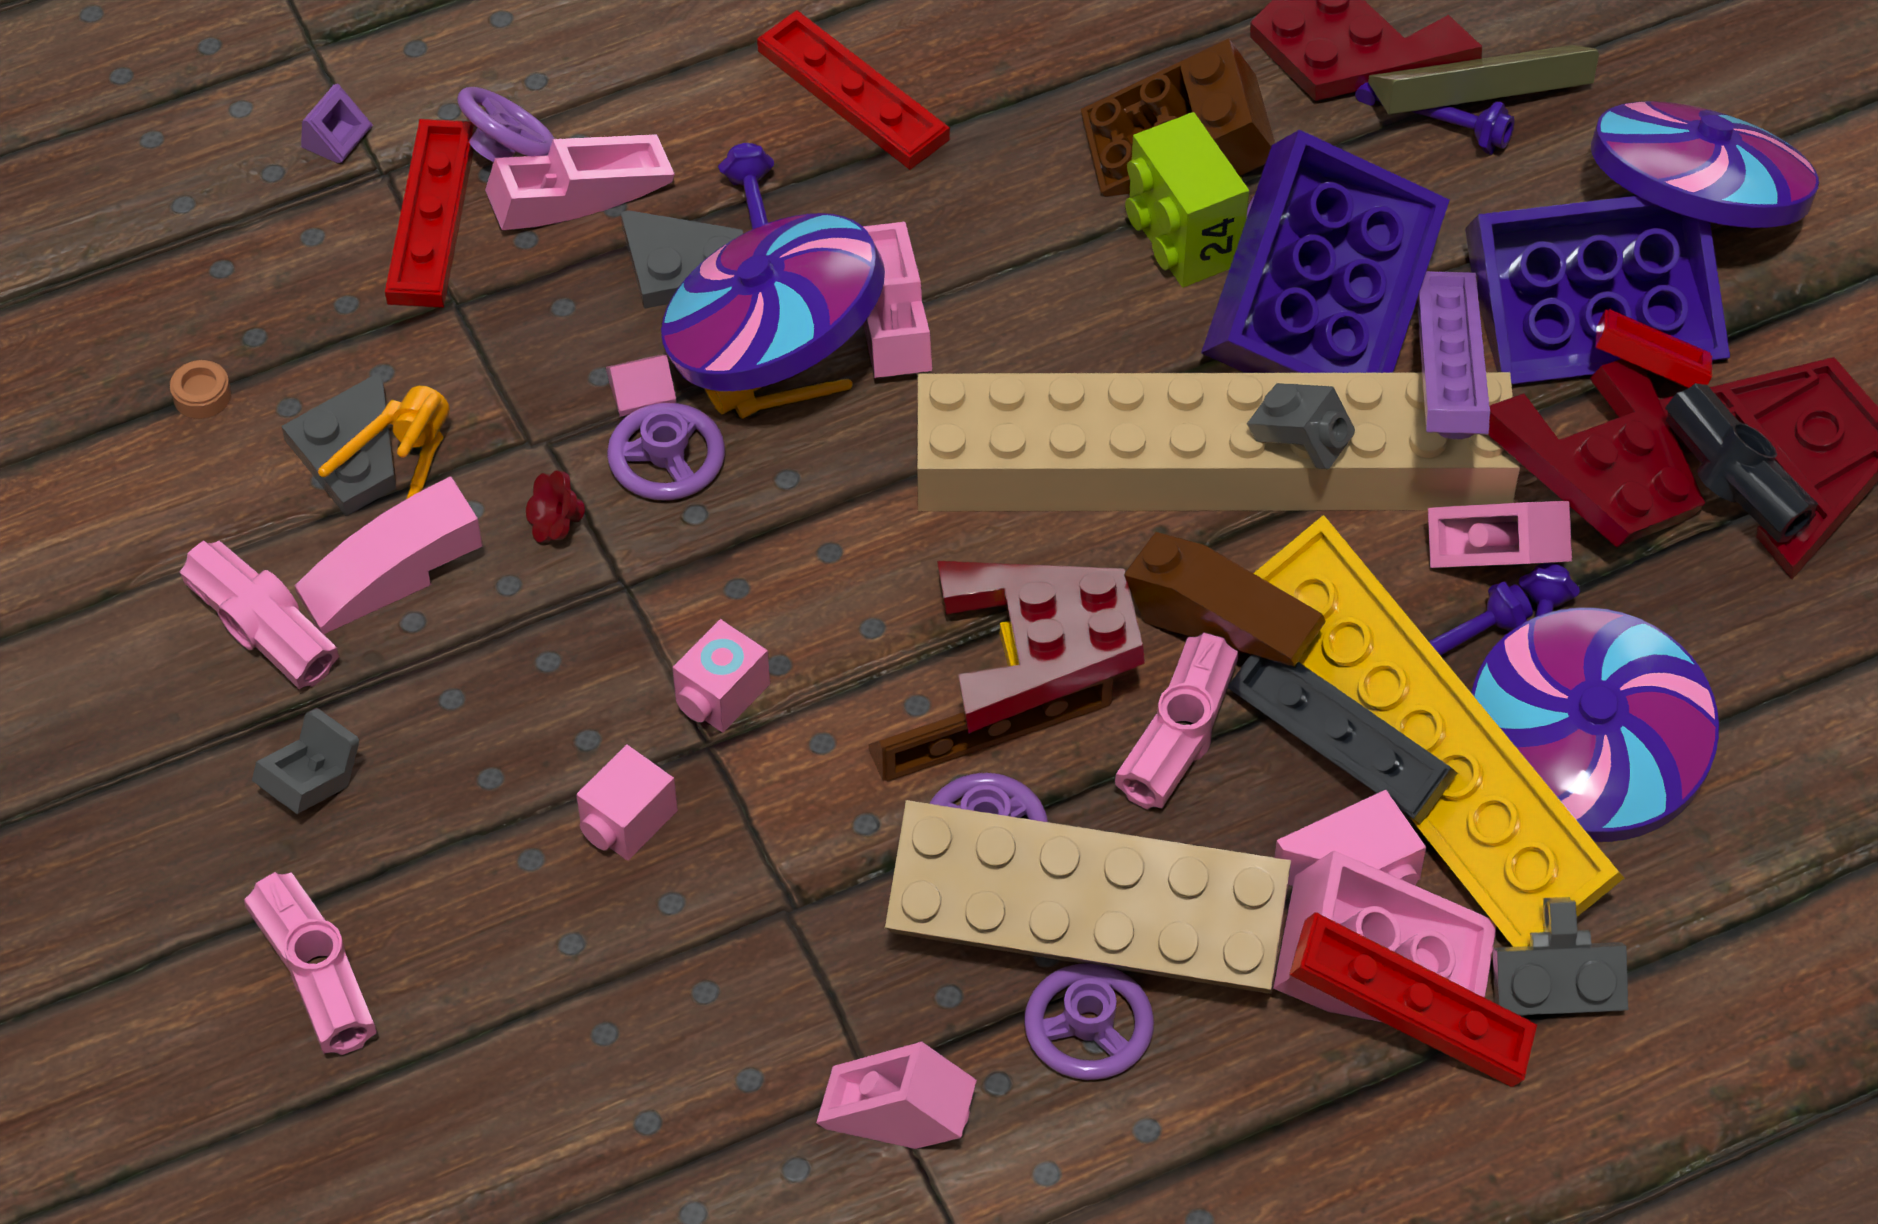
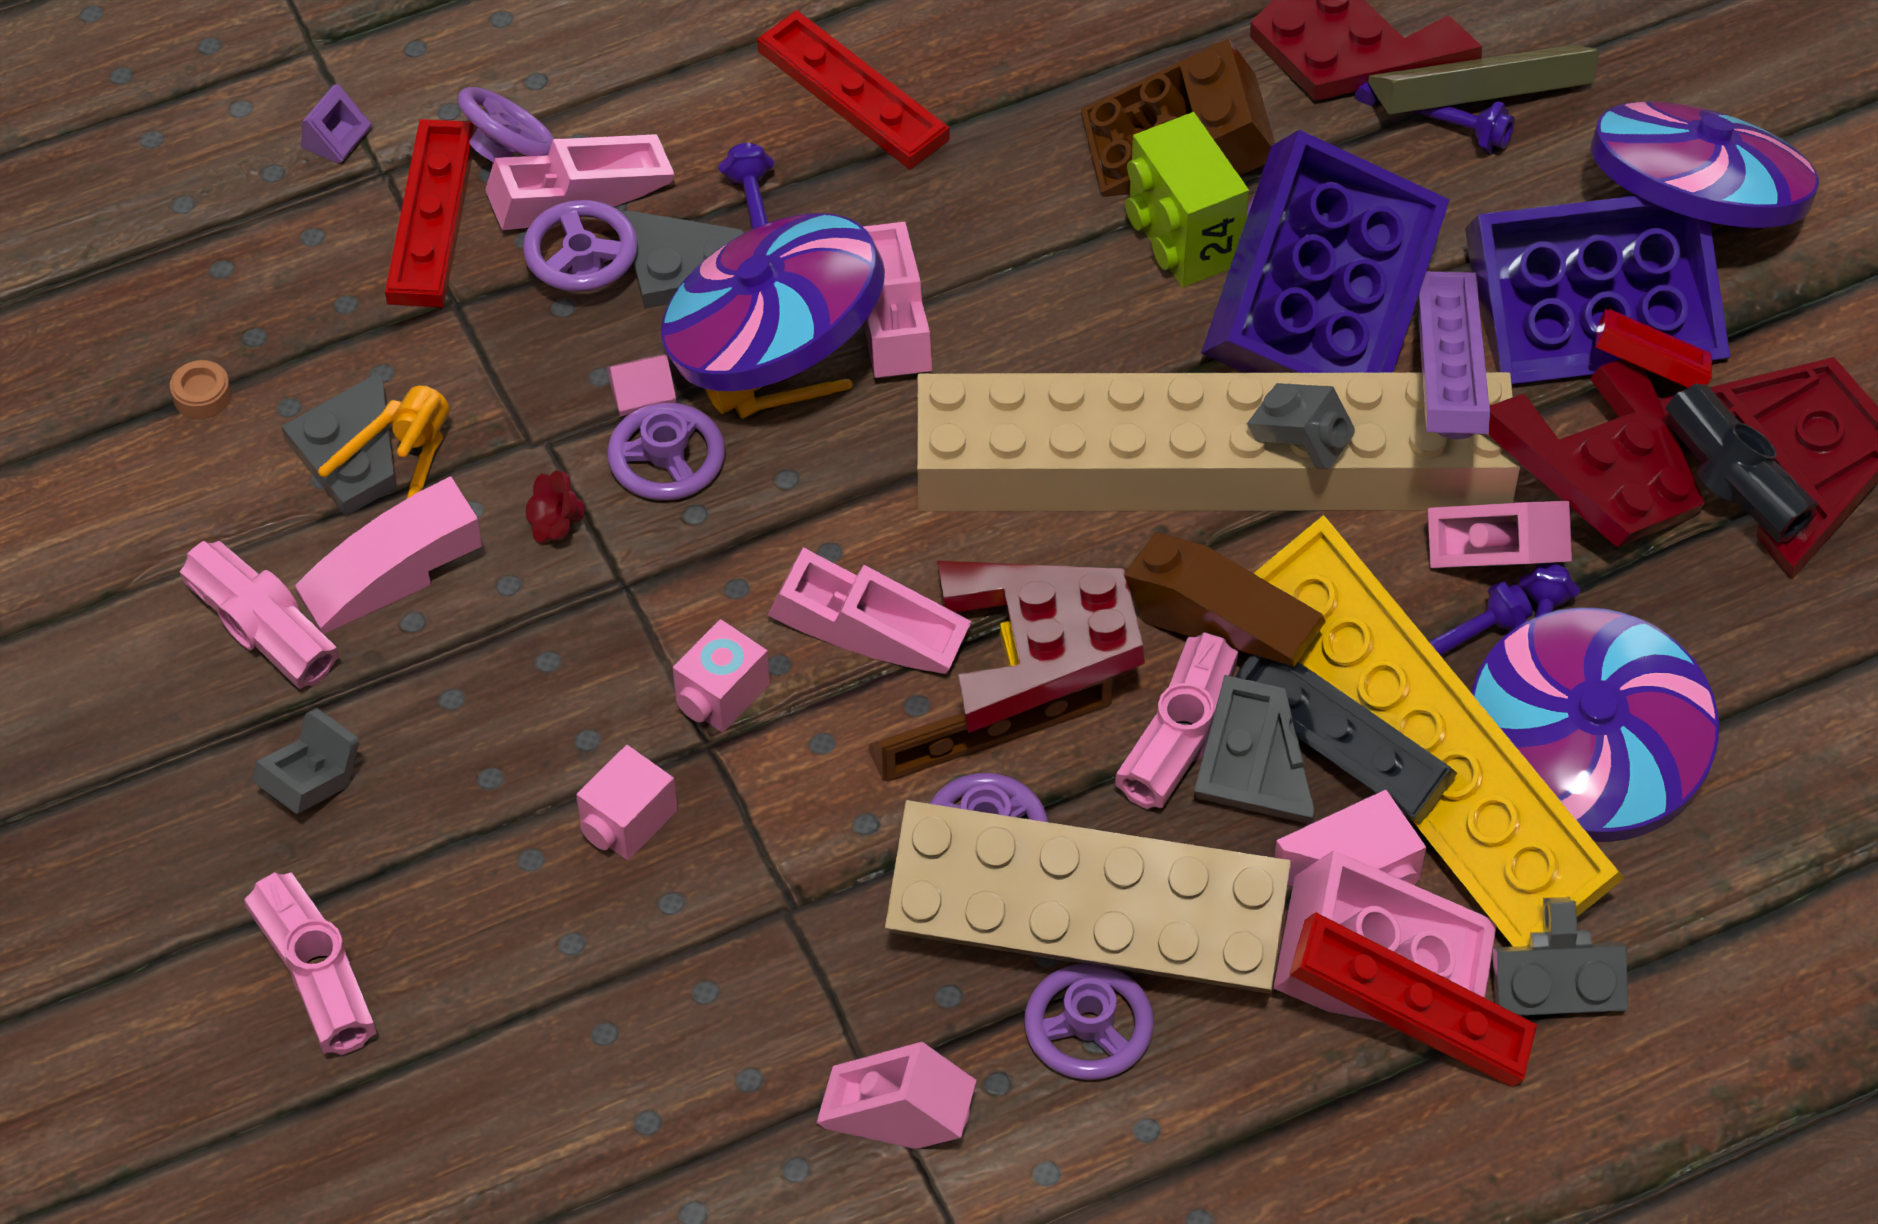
none -> medium lavender piece [523,200,638,292]
none -> bright pink slope [767,547,971,674]
none -> dark grey wing [1194,675,1315,824]

